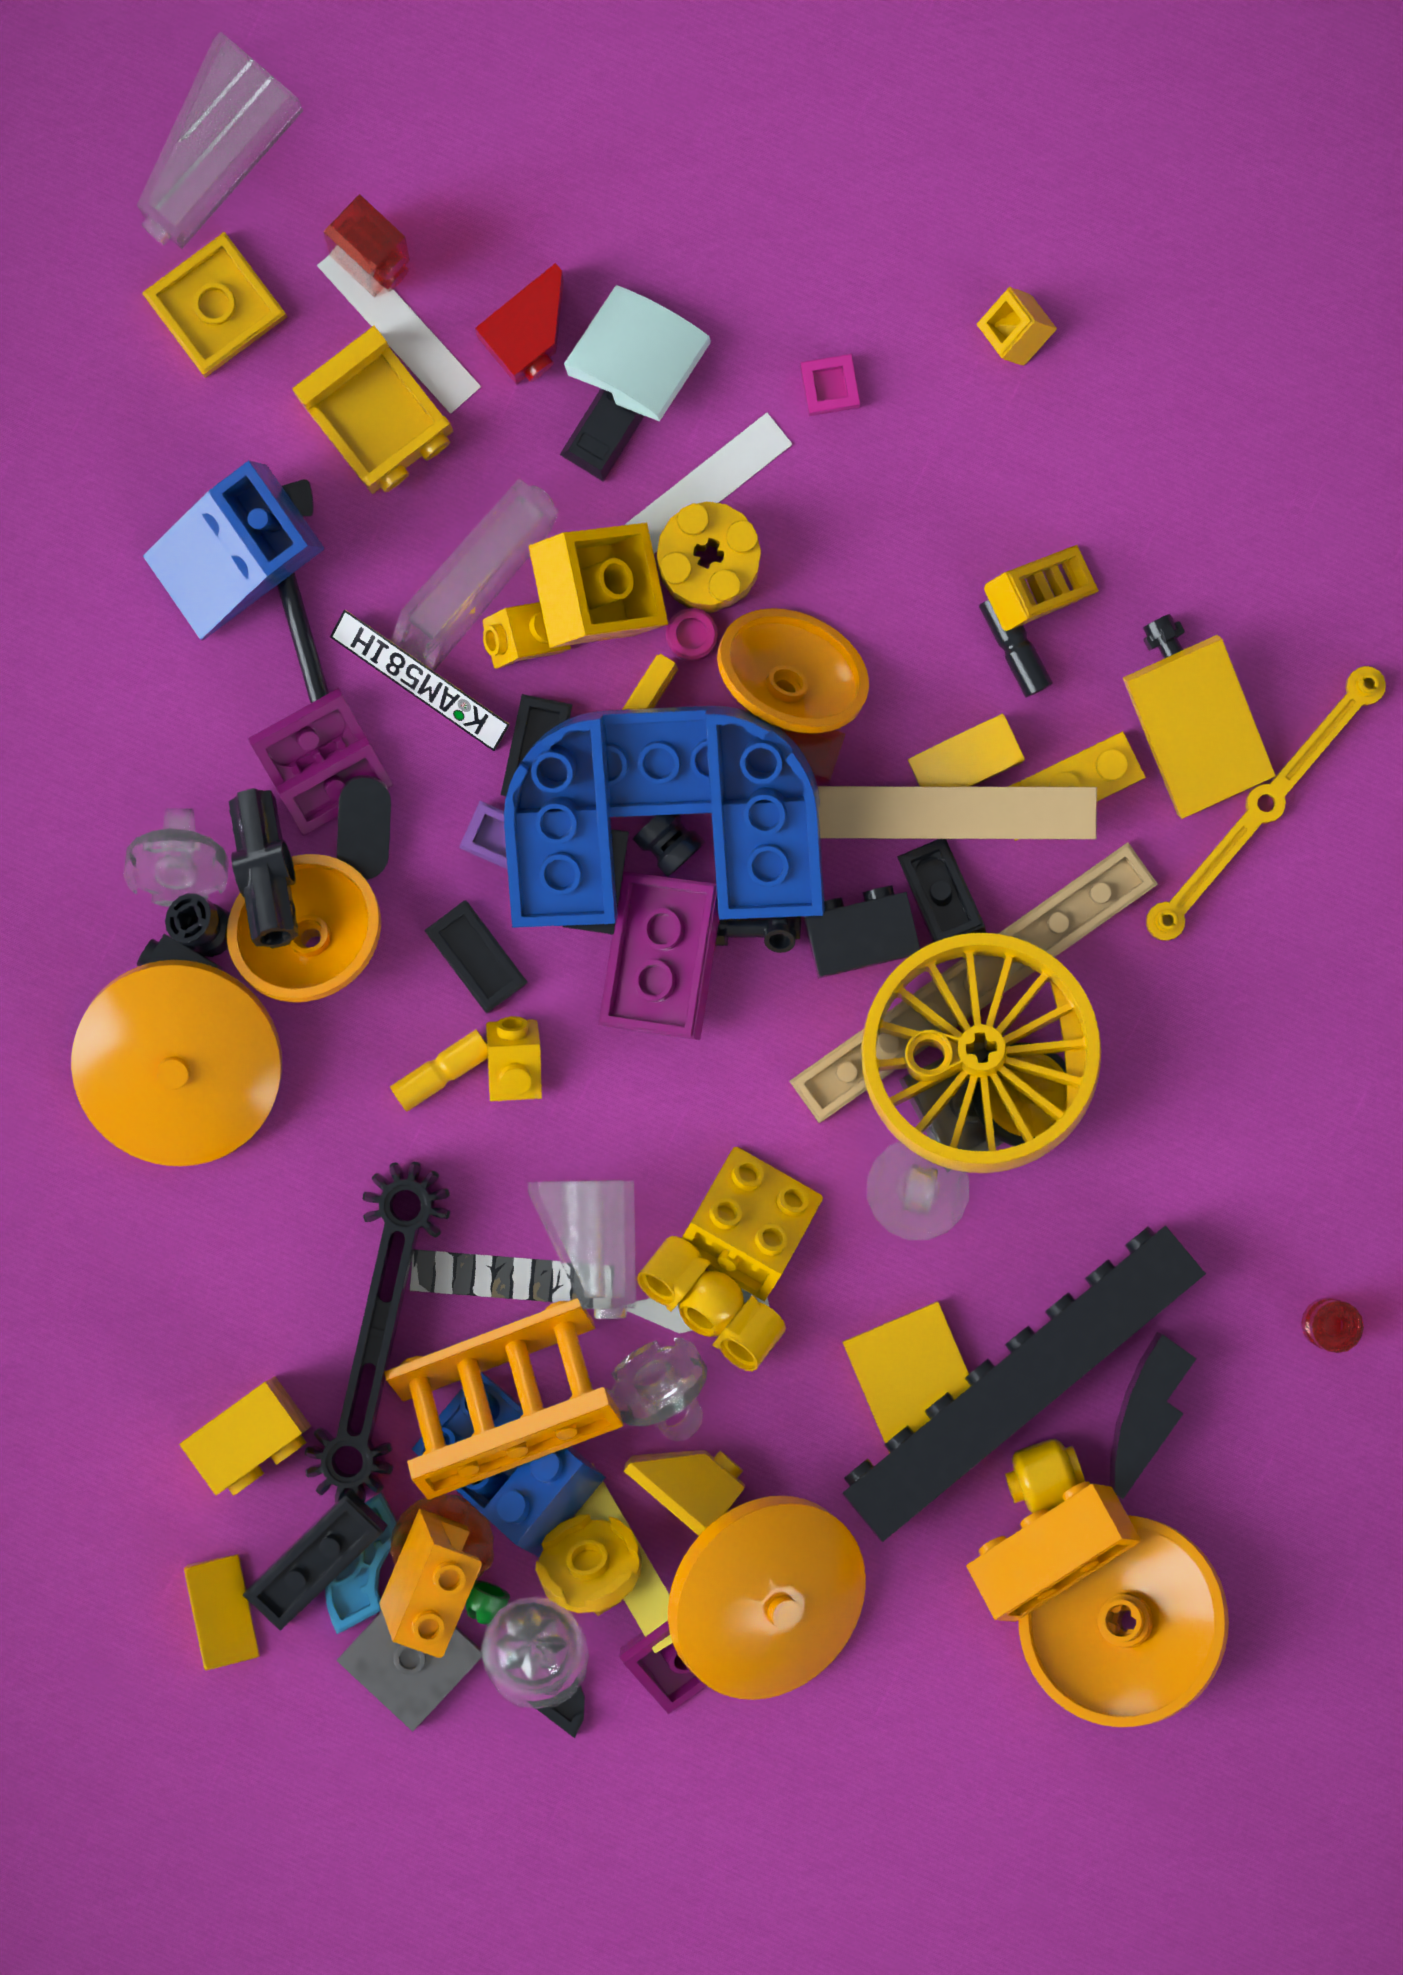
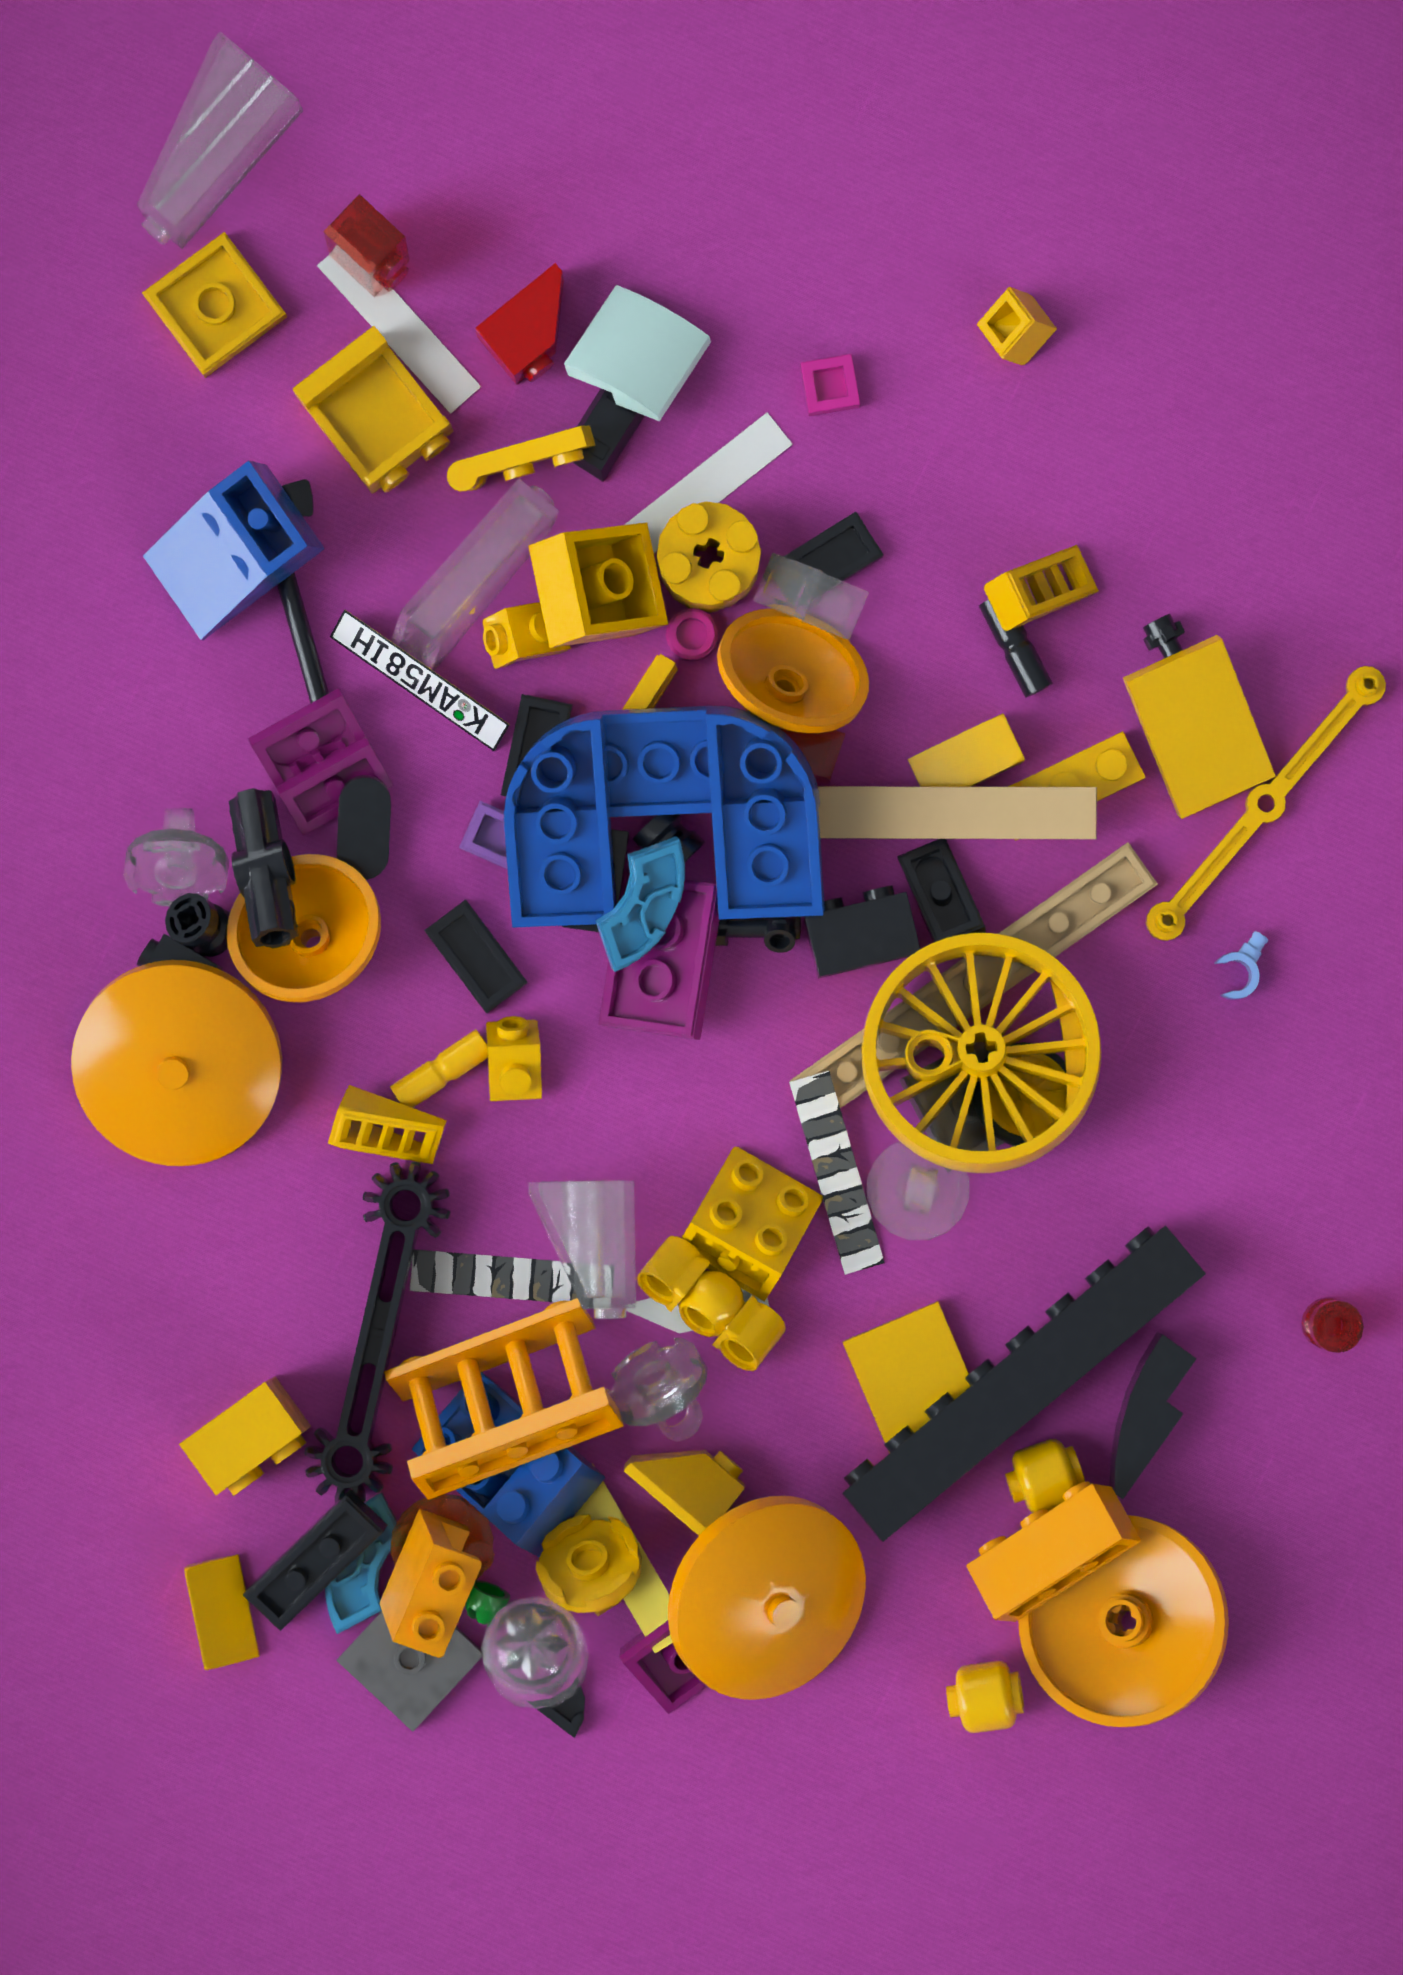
none -> yellow slope [328,1085,447,1164]
none -> yellow plate [447,425,596,492]
none -> dark azure tile [595,837,685,972]
none -> clear slope [753,553,869,640]
none -> black tile [768,512,884,611]
none -> sticker [789,1071,885,1275]
none -> yellow head [946,1661,1024,1733]
none -> light blue piece [1214,931,1268,1000]

